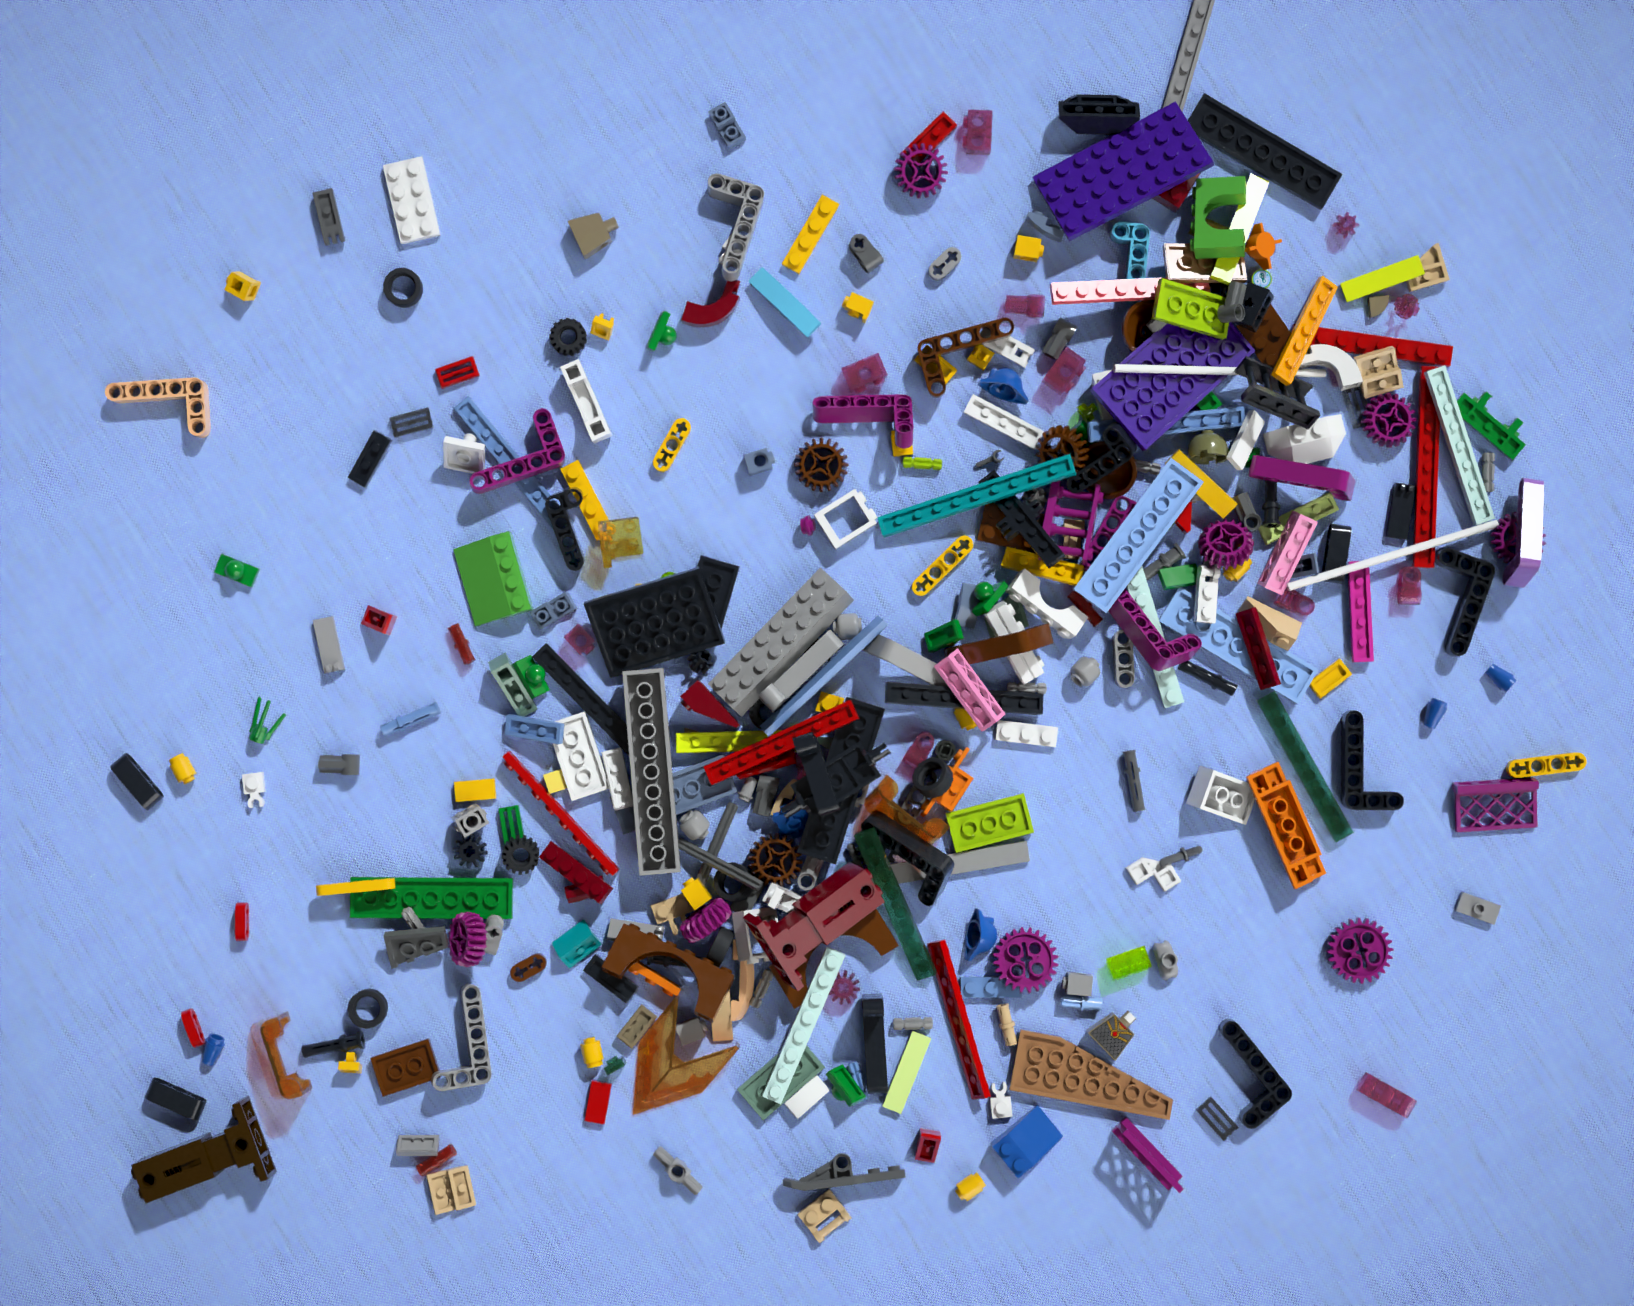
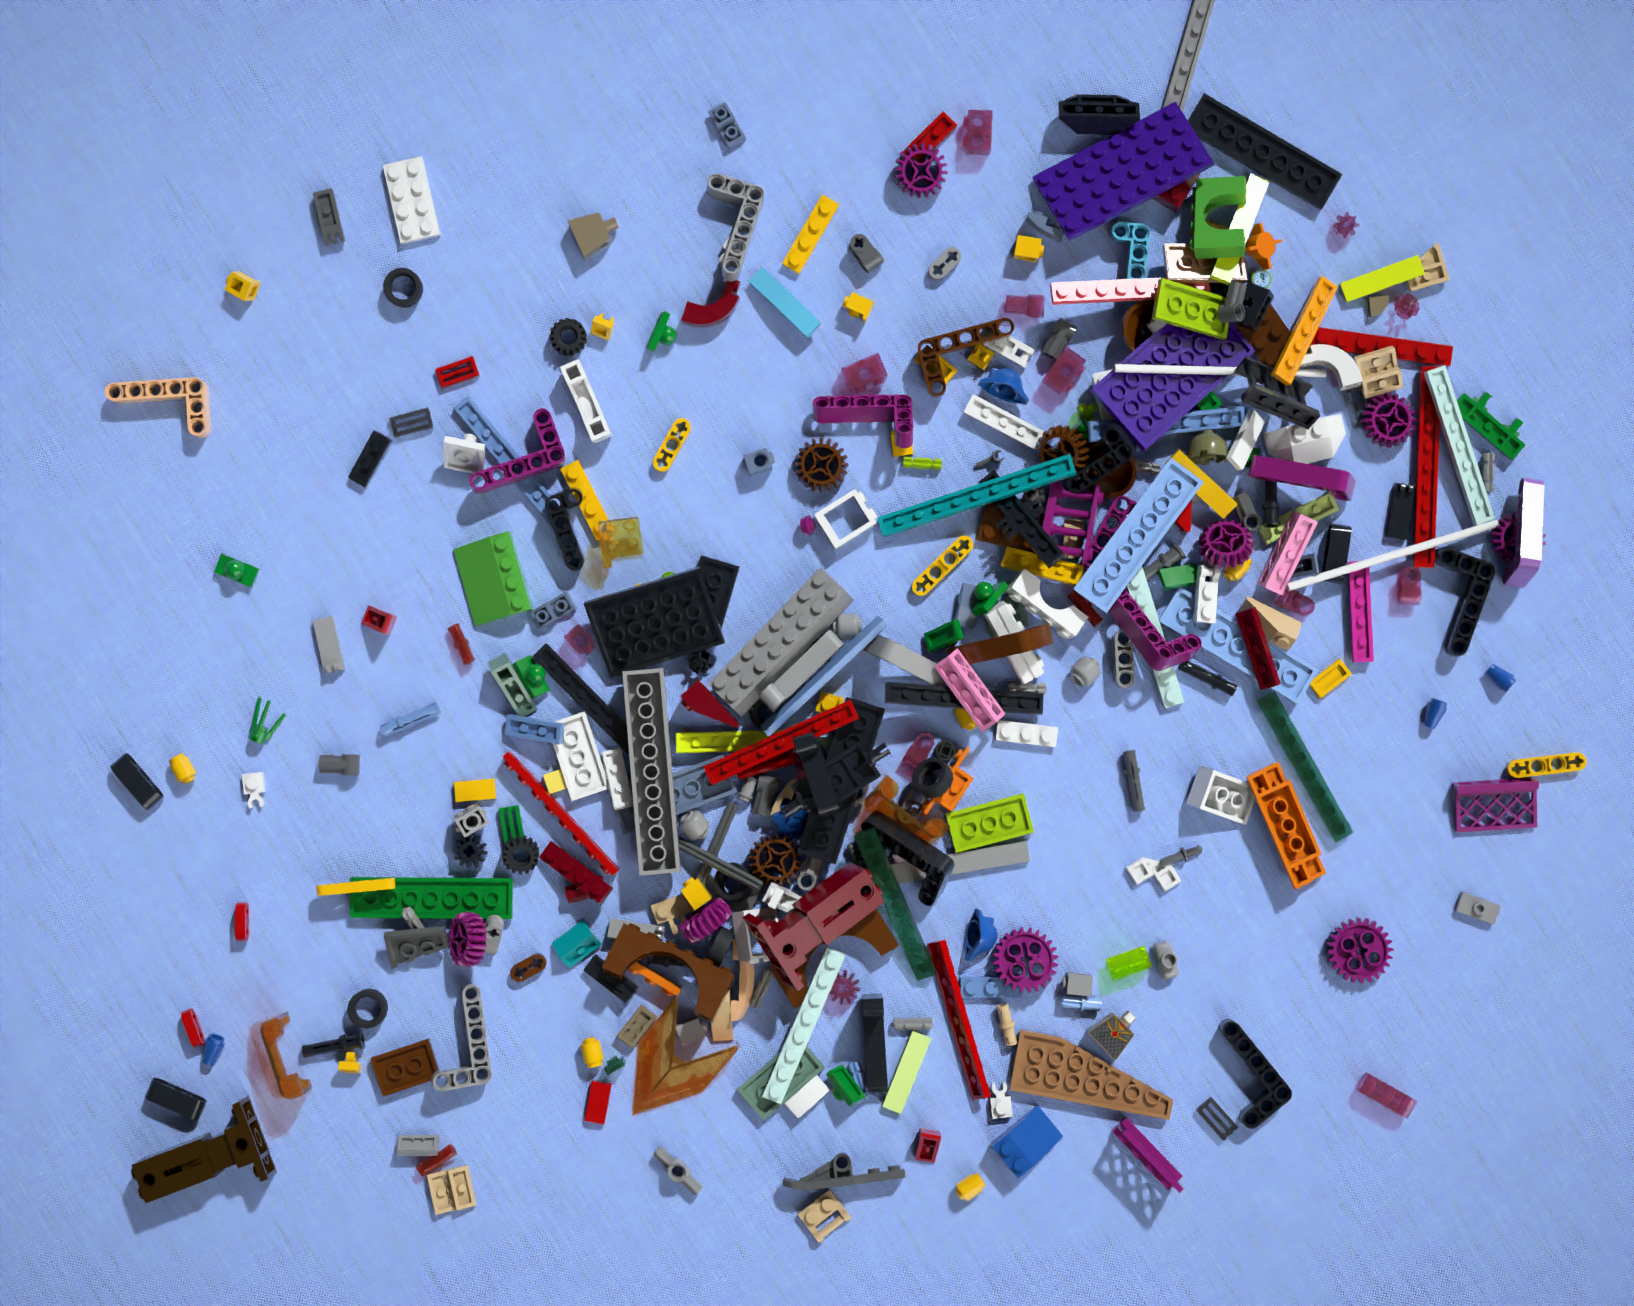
black beam [1341,710,1404,810] -> none

